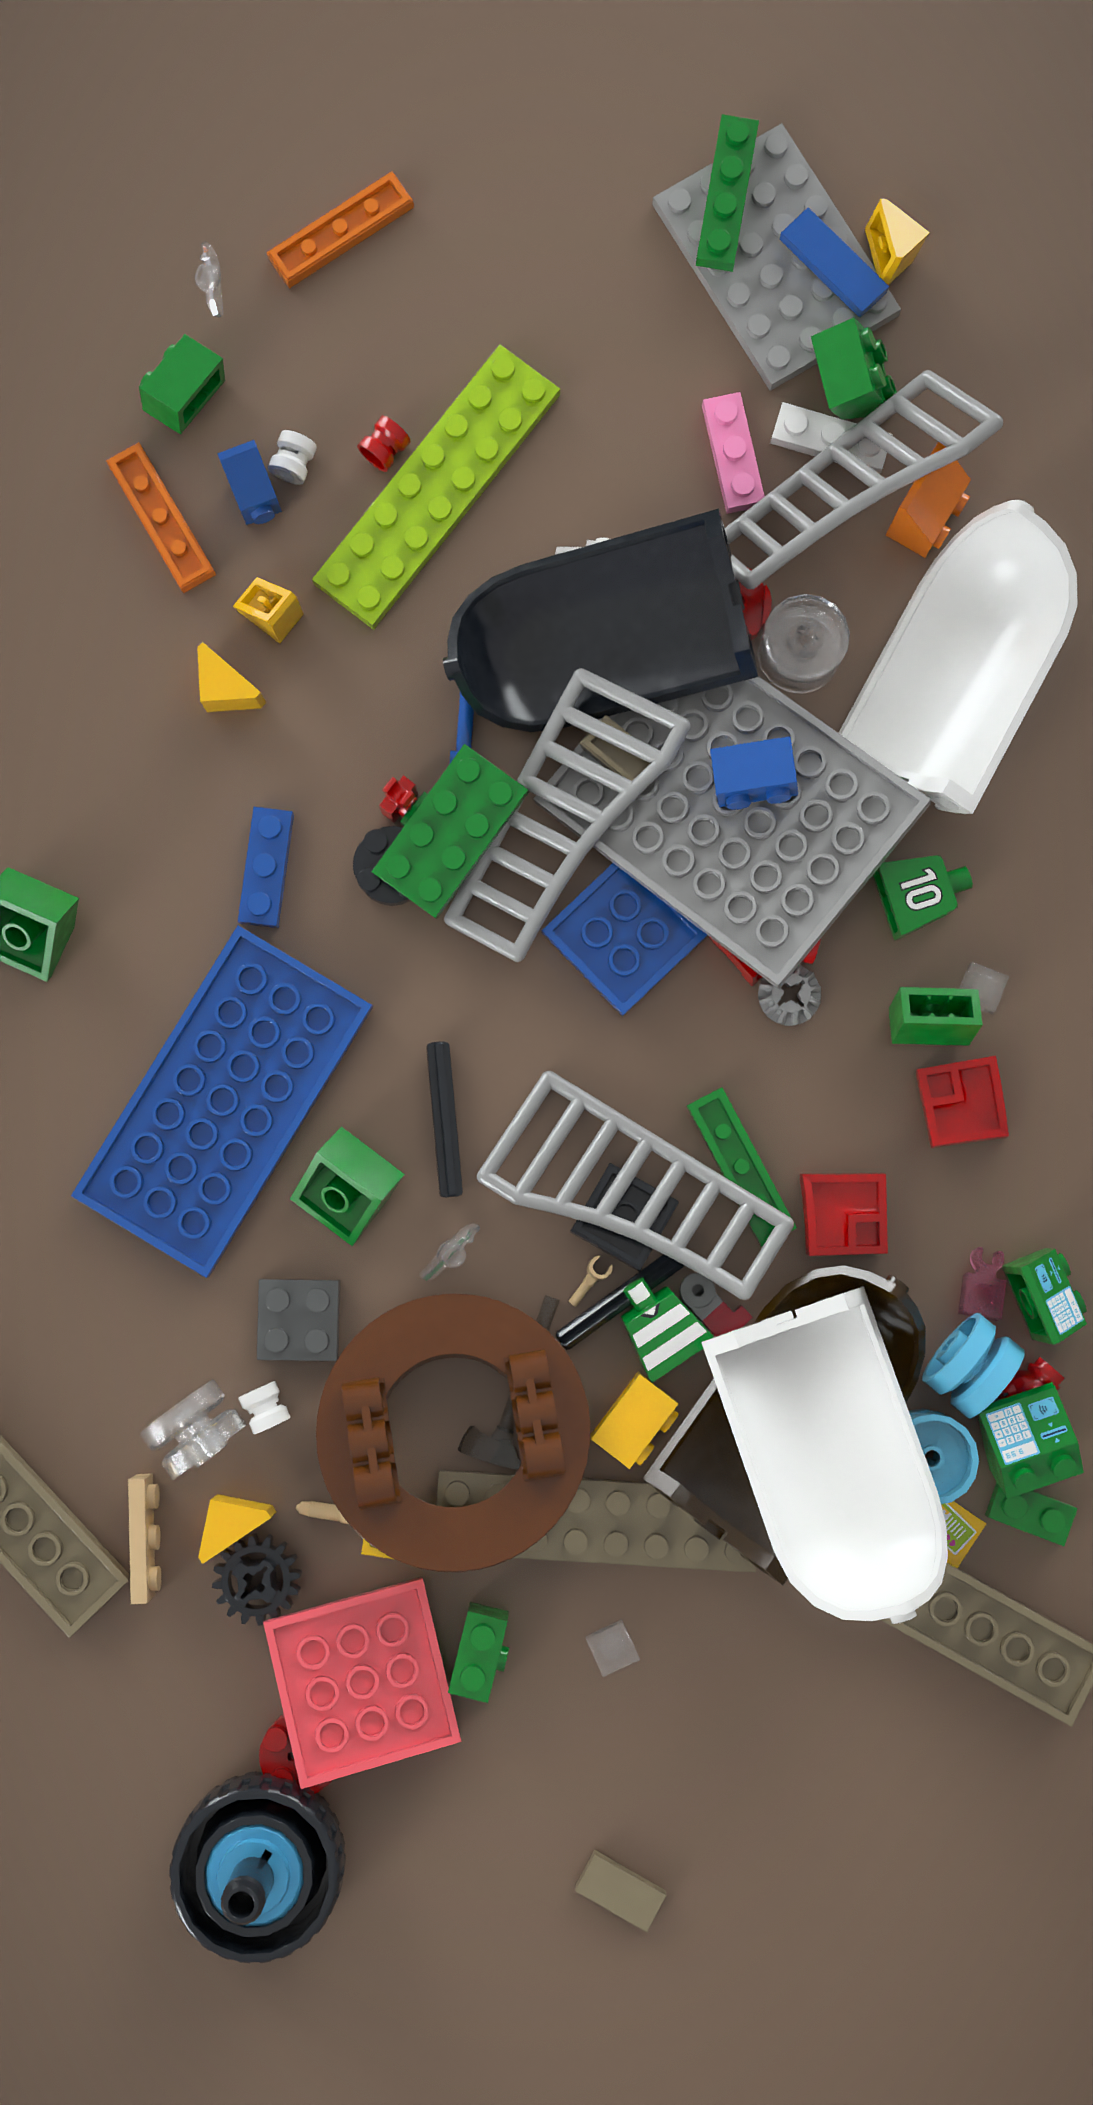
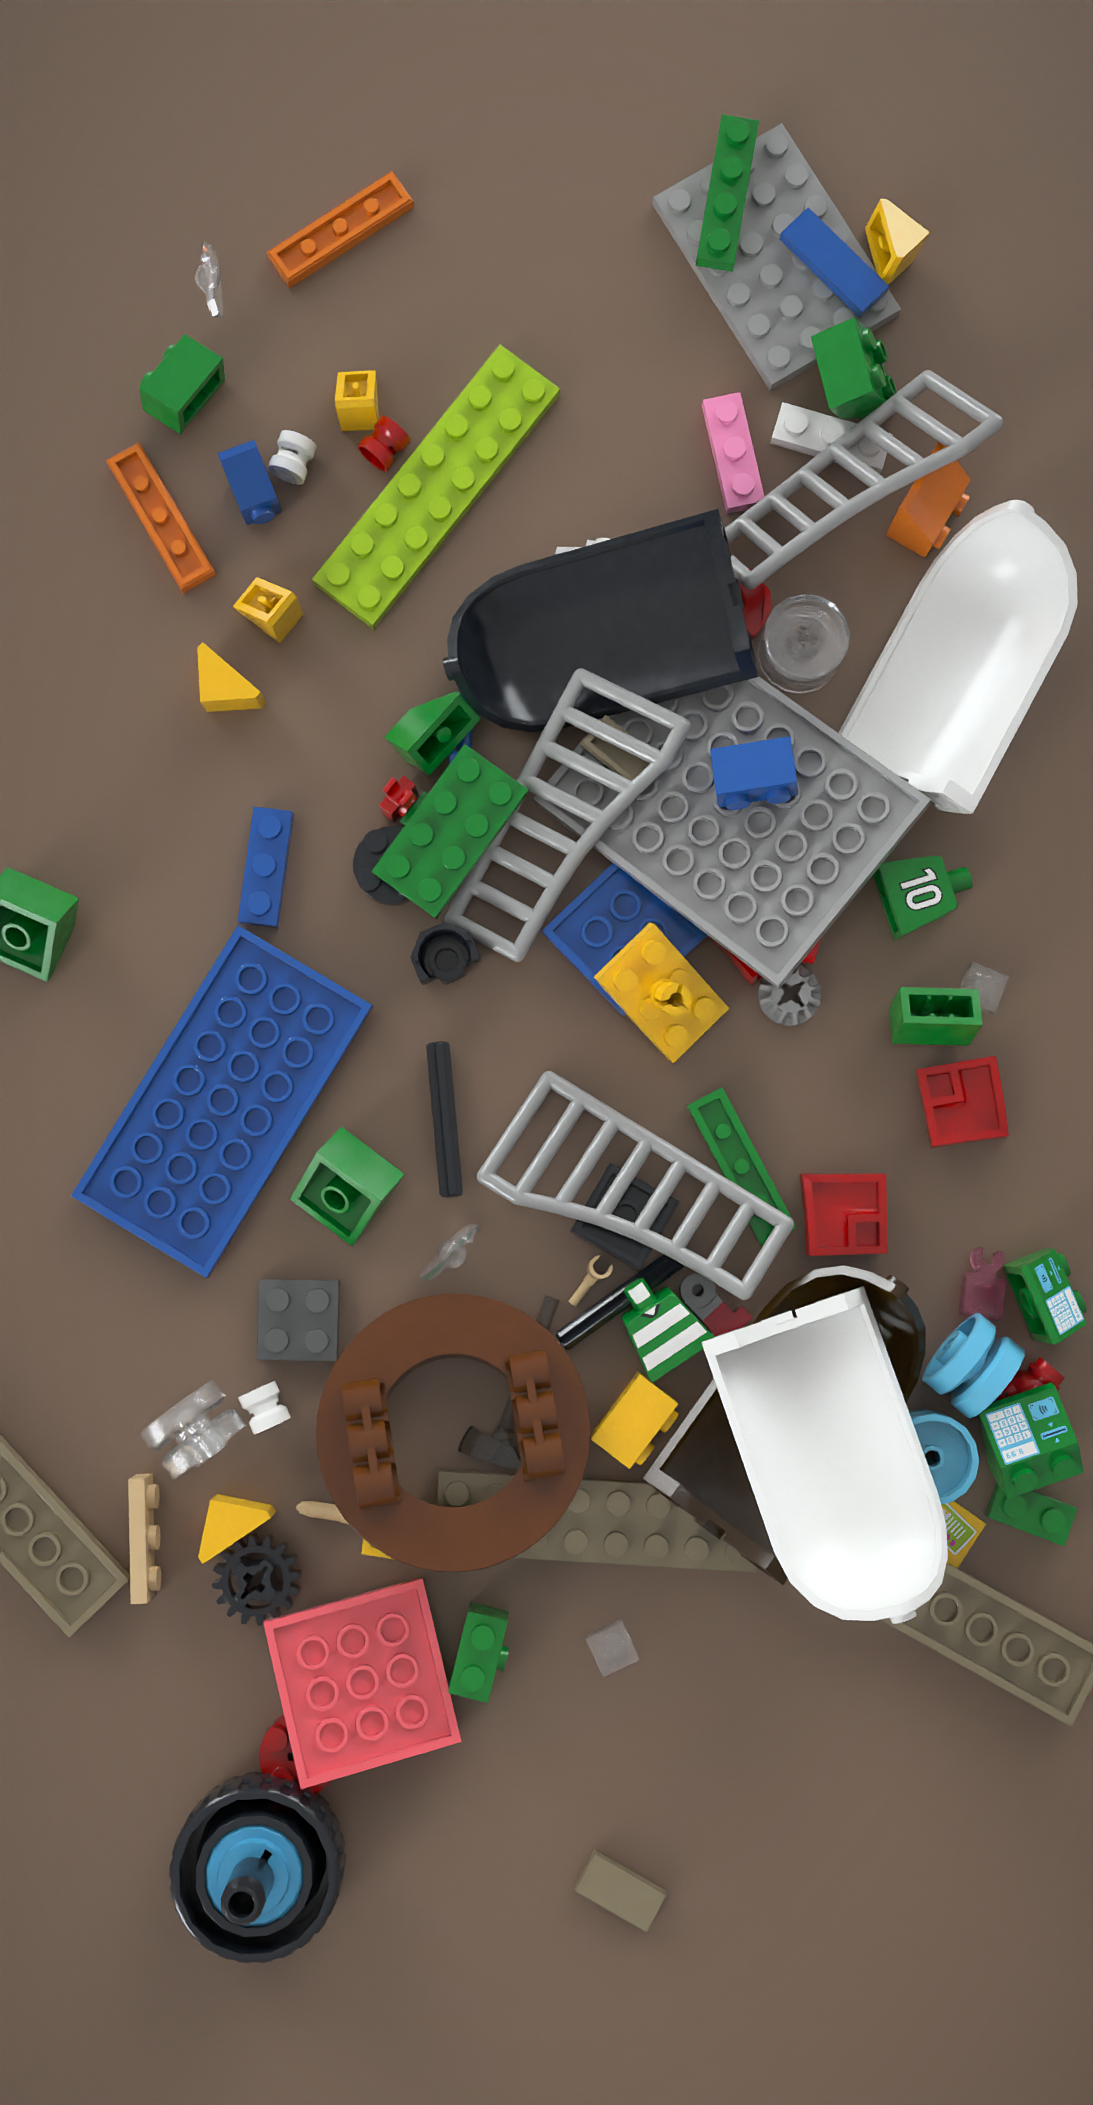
none -> yellow slope [335,370,379,431]
none -> green slope [384,691,481,776]
none -> black hair [410,922,482,985]
none -> yellow plate [593,922,729,1063]

